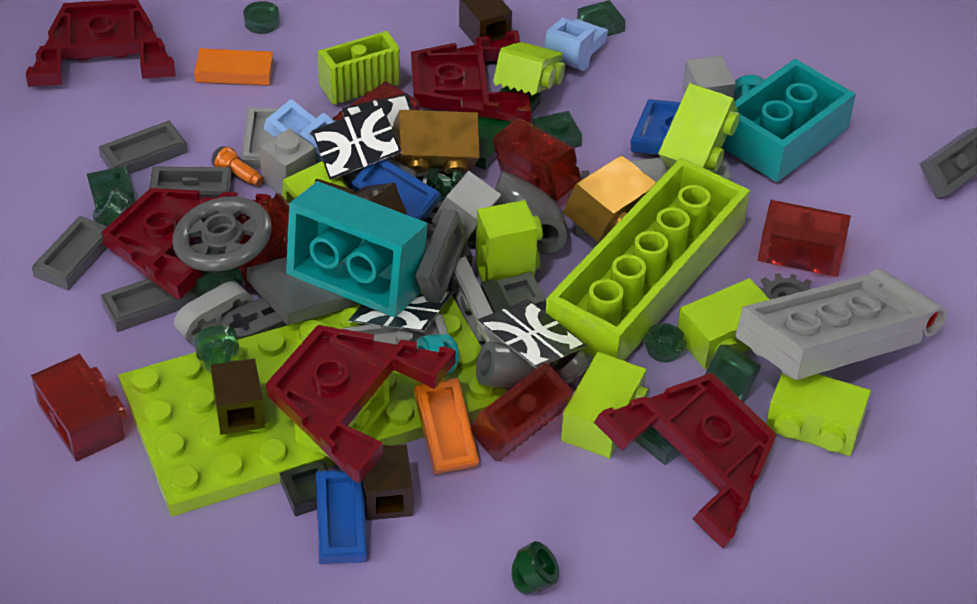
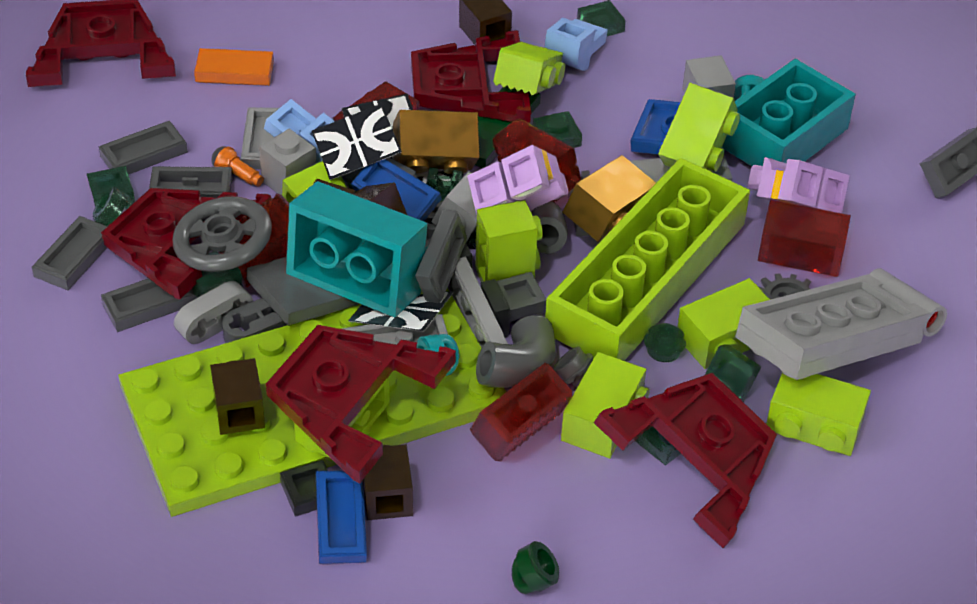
clear red brick [31,354,127,462] -> none
clear green tile [194,325,239,373] -> none
clear green tile [243,1,280,34] -> none
lime brick [317,31,400,105] -> none
orange tile [413,378,479,475] -> none
sticker [477,299,588,369] -> none
none -> lavender hips [467,145,568,213]
none -> lavender hips [748,157,850,215]

